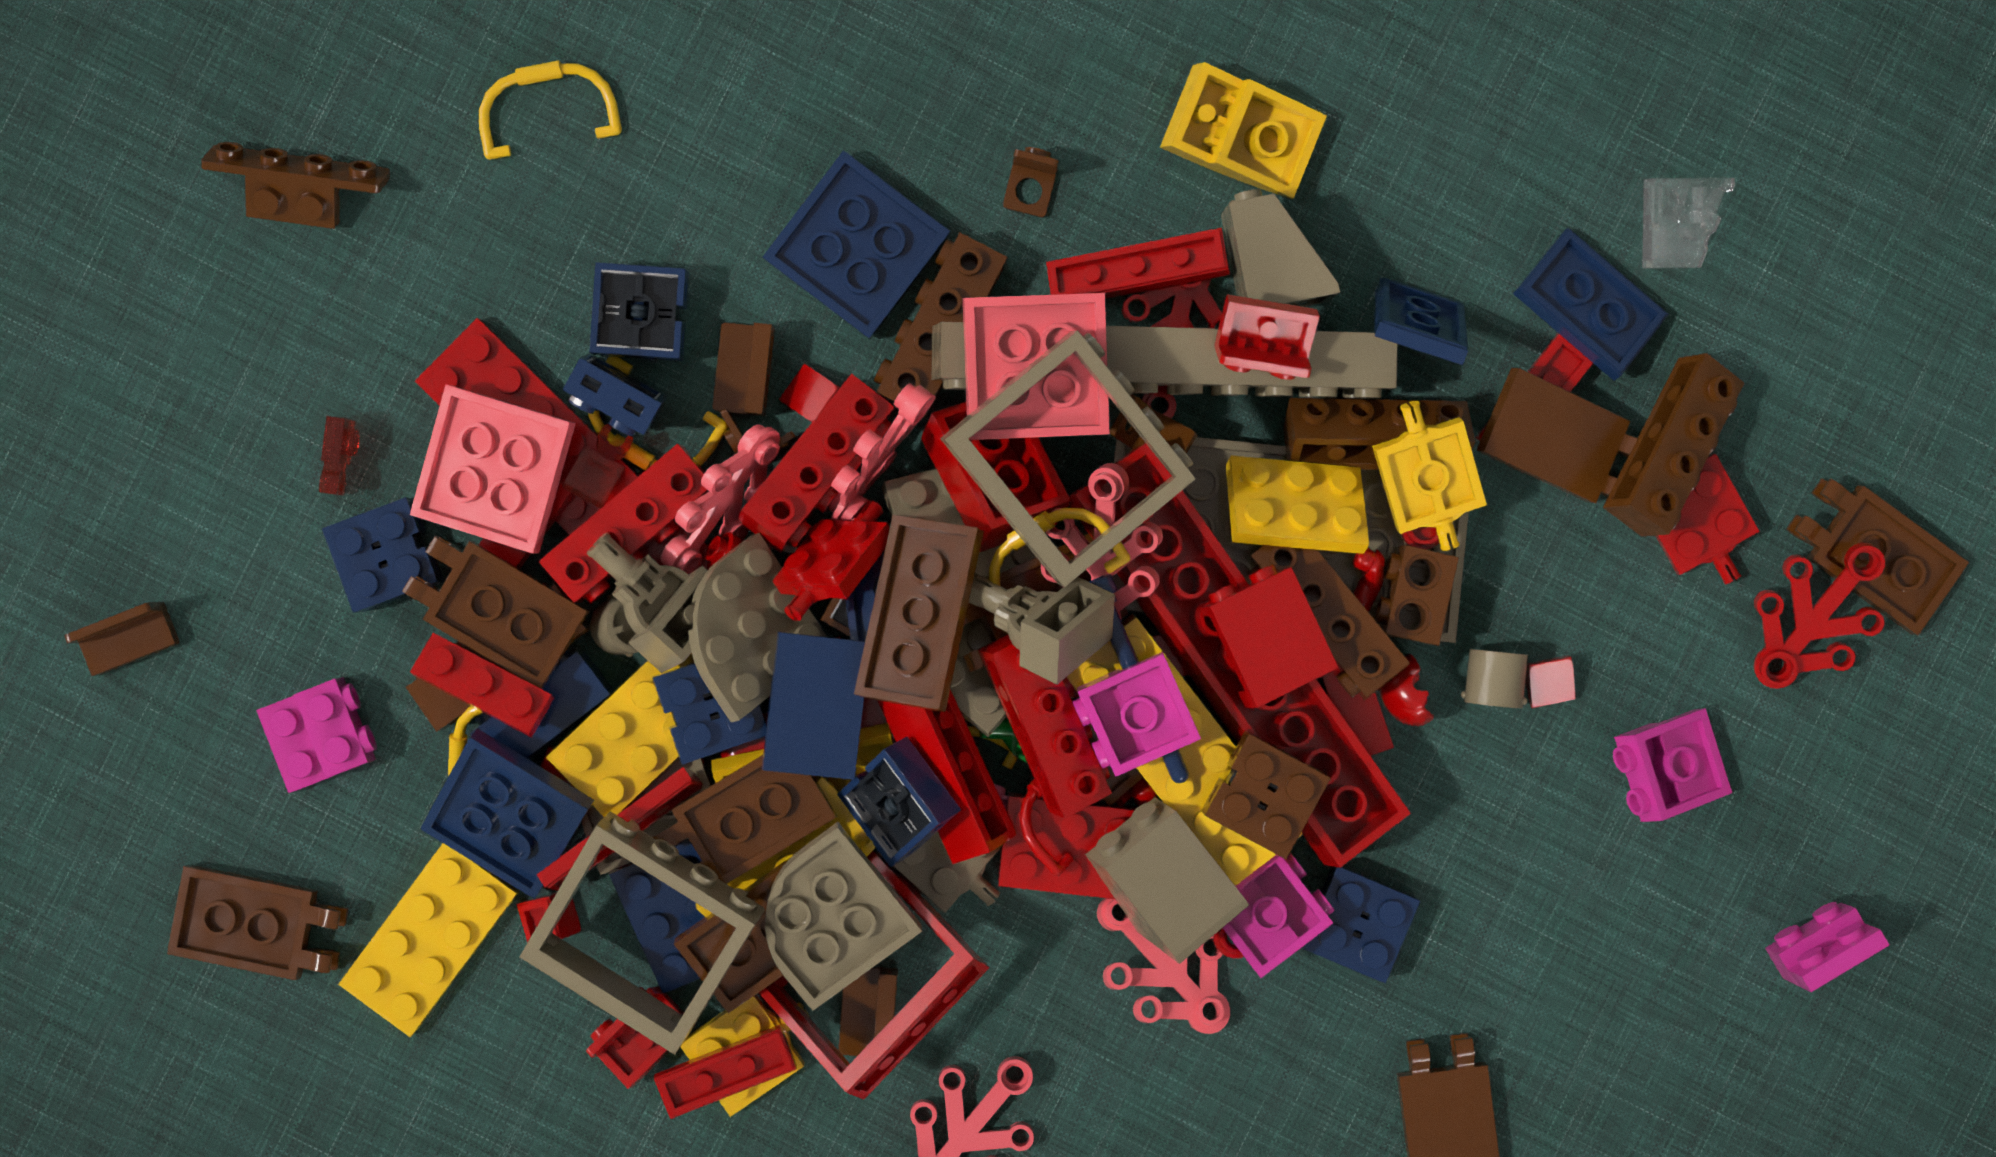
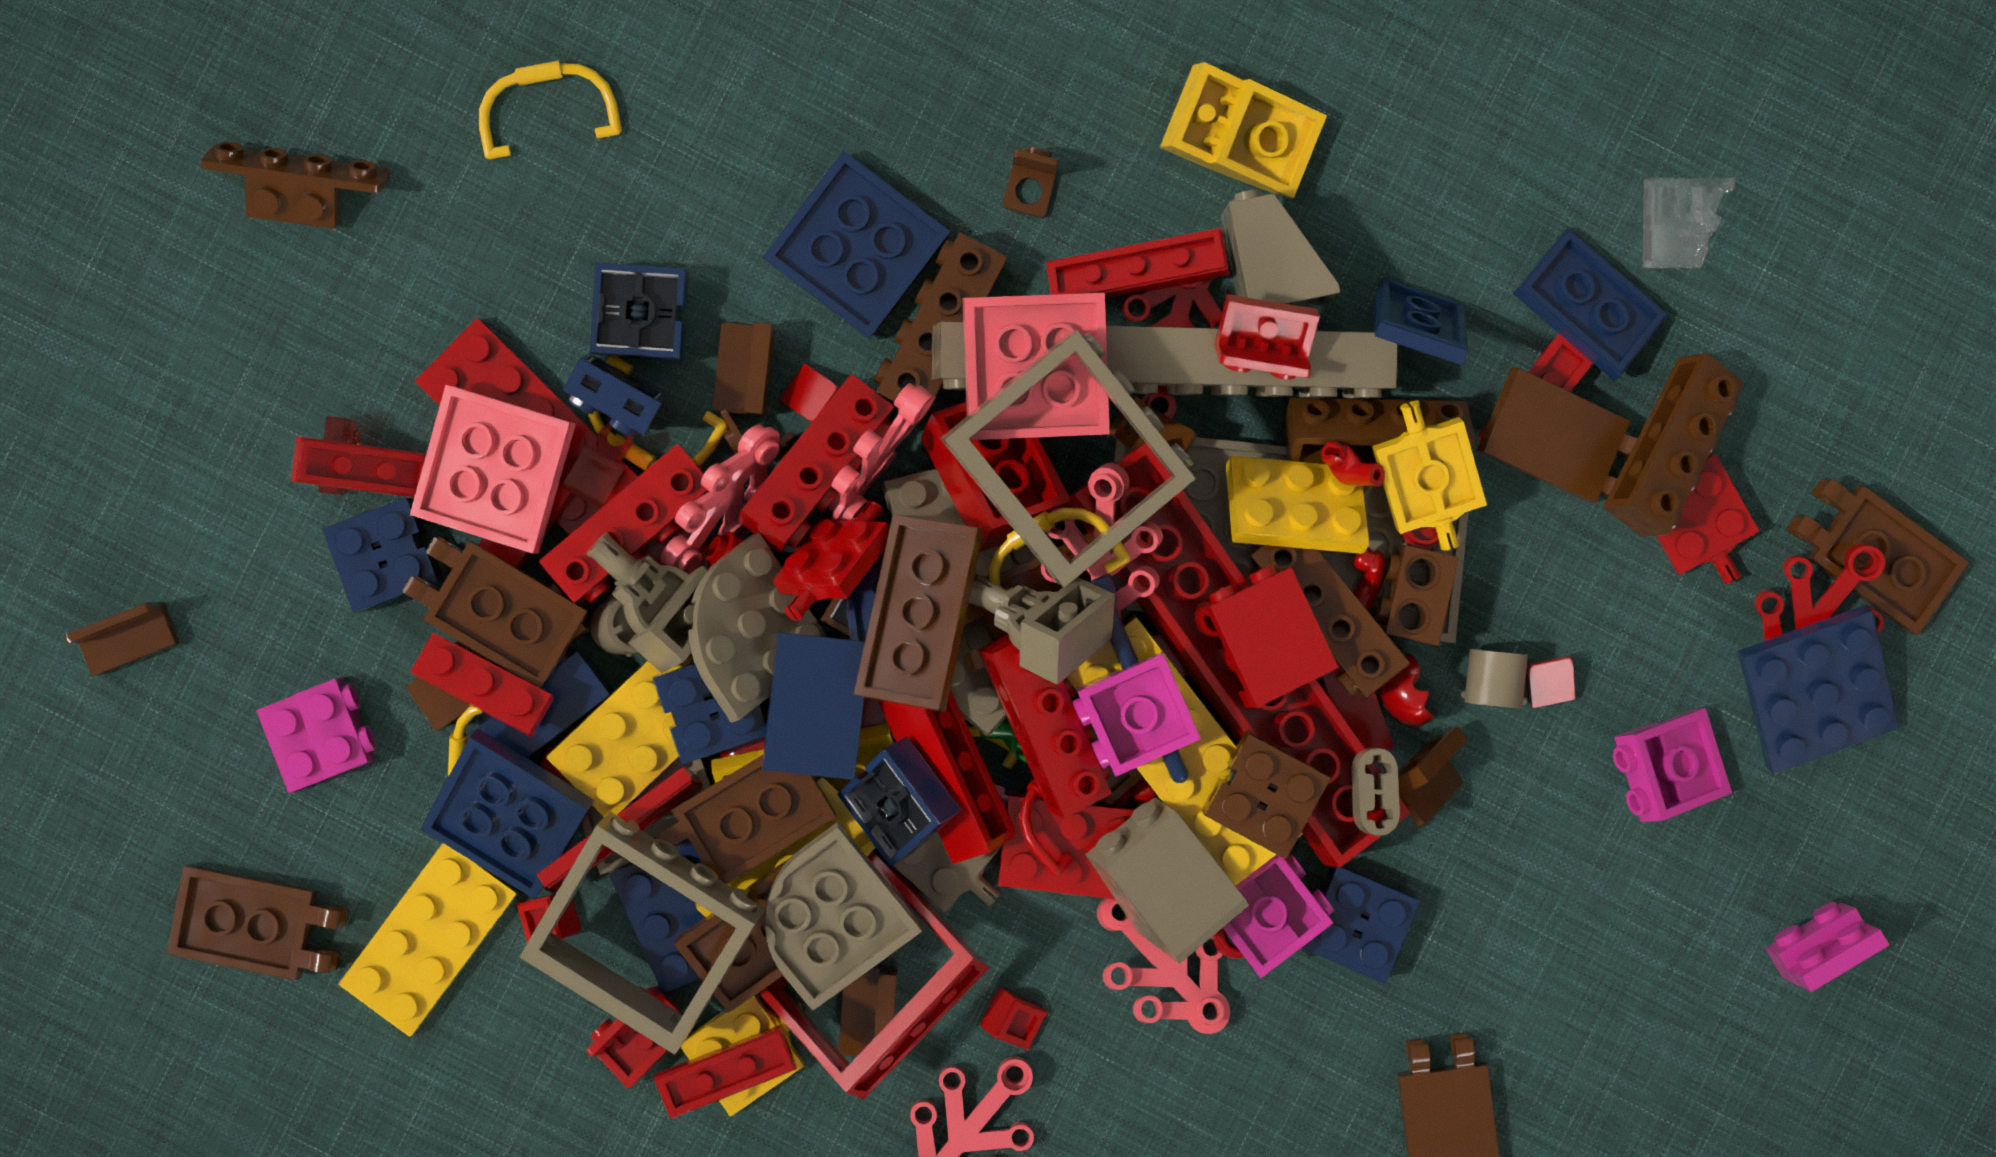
none -> red tile [290,436,426,497]
none -> red slope [980,987,1048,1050]
none -> red arm [1321,441,1385,486]
none -> dark tan beam [1351,748,1400,836]
none -> reddish brown panel [1398,726,1468,826]
none -> dark blue plate [1738,605,1899,774]

